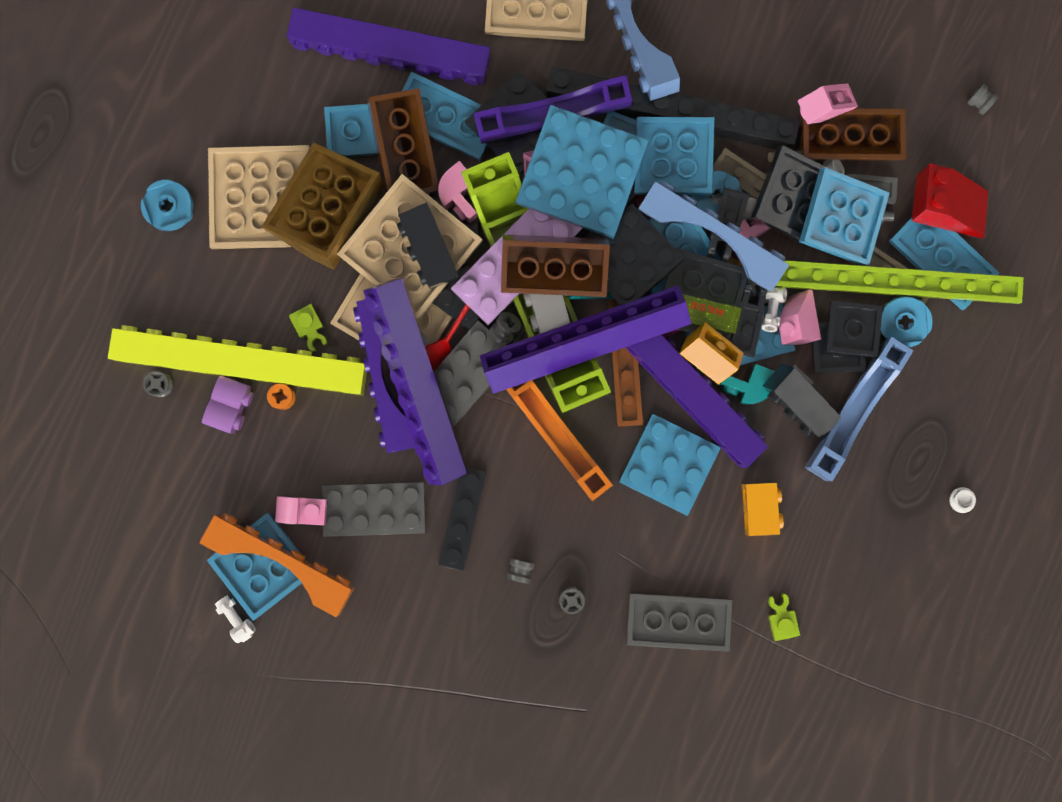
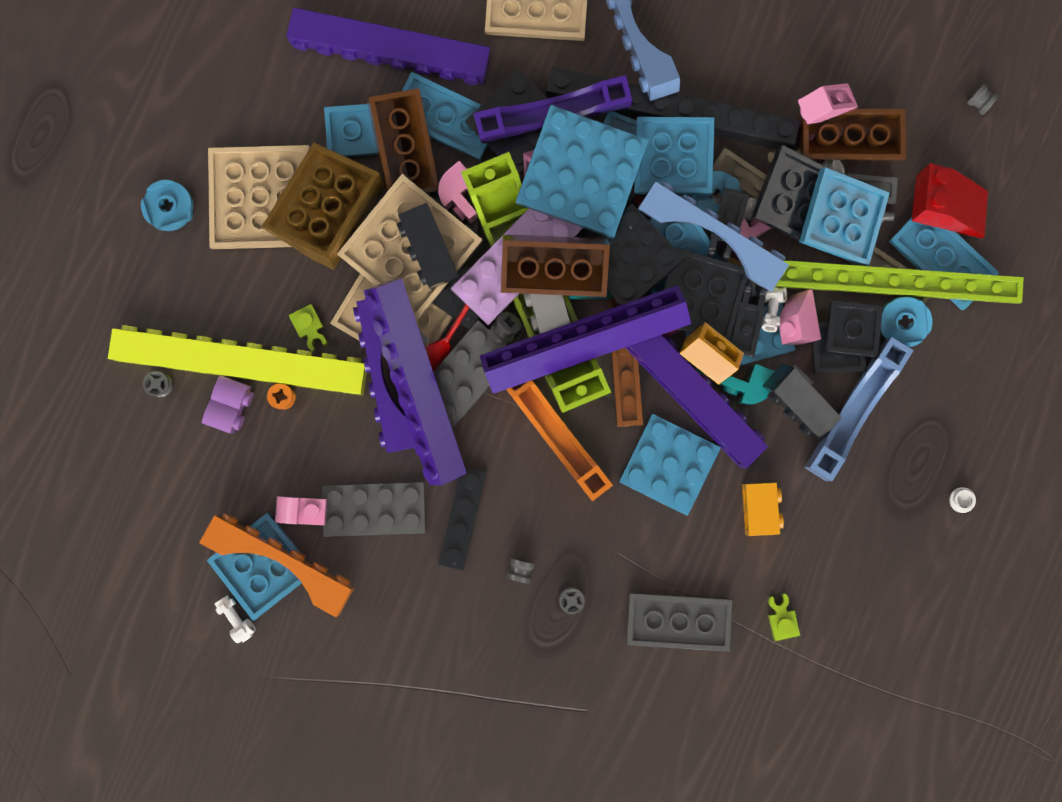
clear neon green tile [683,294,742,334] -> none

